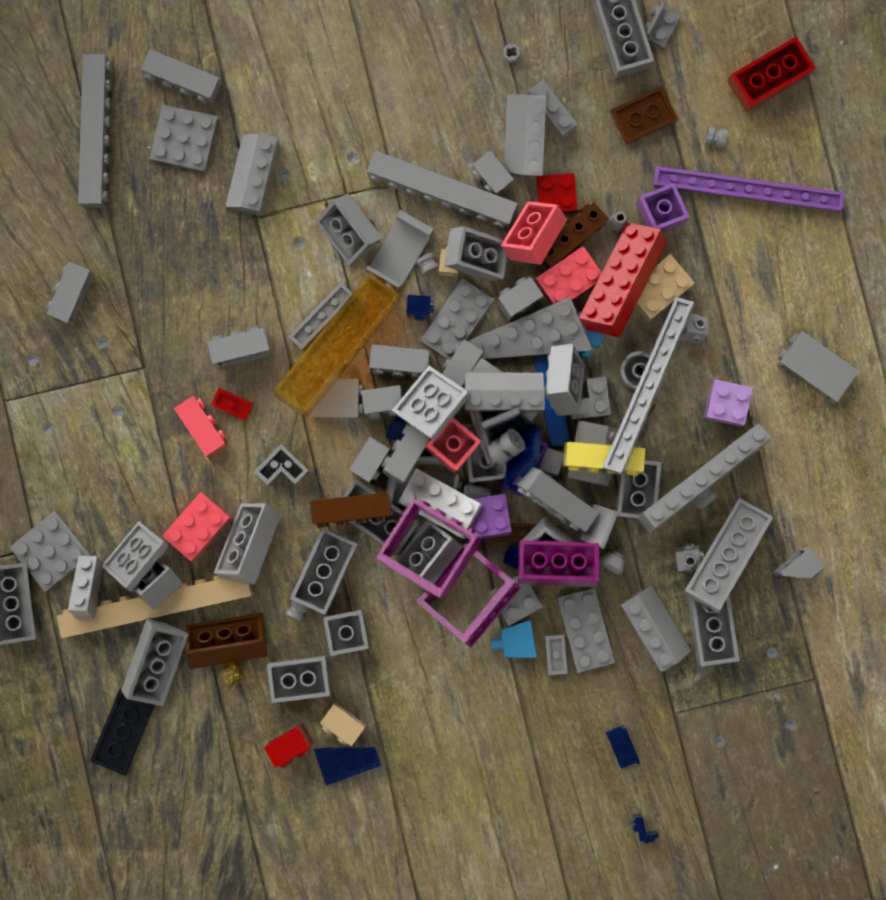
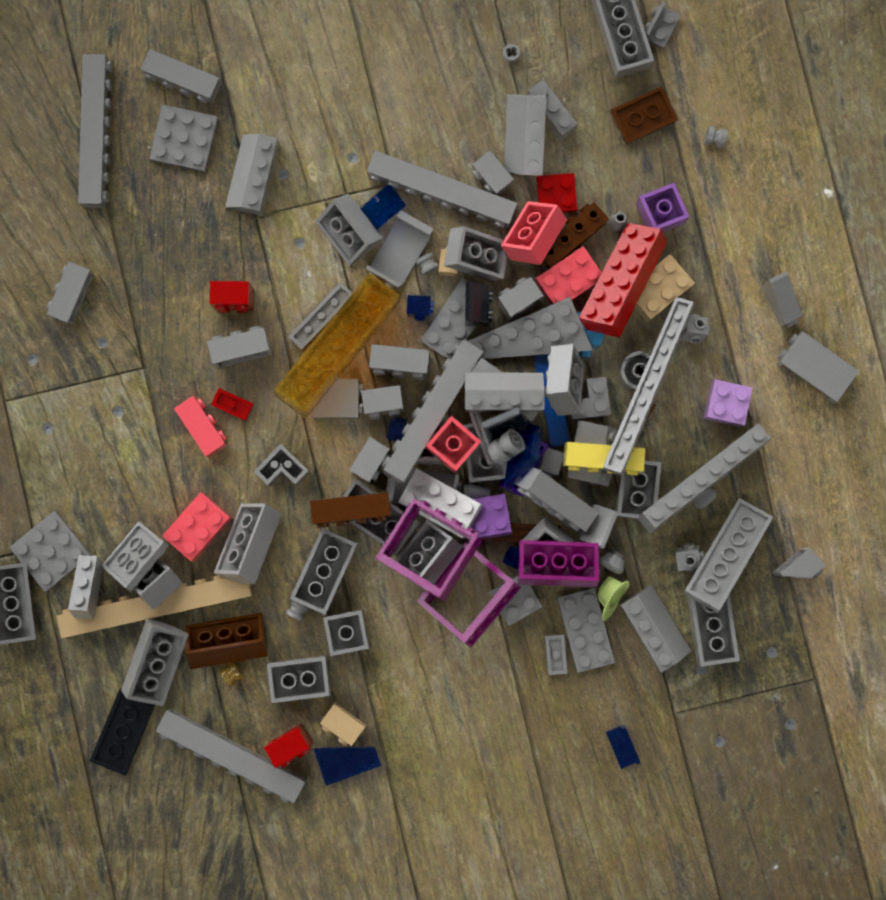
light grey plate [392,366,471,441] -> none
dark azure torso [490,620,537,658] -> none
clear blue bracket [631,813,659,843] -> none
medium lavender plate [653,166,844,212] -> none
red brick [727,36,816,113] -> none
none -> light grey brick [156,708,307,804]
none -> red brick [209,281,254,314]
none -> clear blue panel [360,184,406,229]
none -> black slope [465,281,493,327]
none -> yellowish green piece [598,576,630,621]
none -> light grey slope [761,271,802,328]

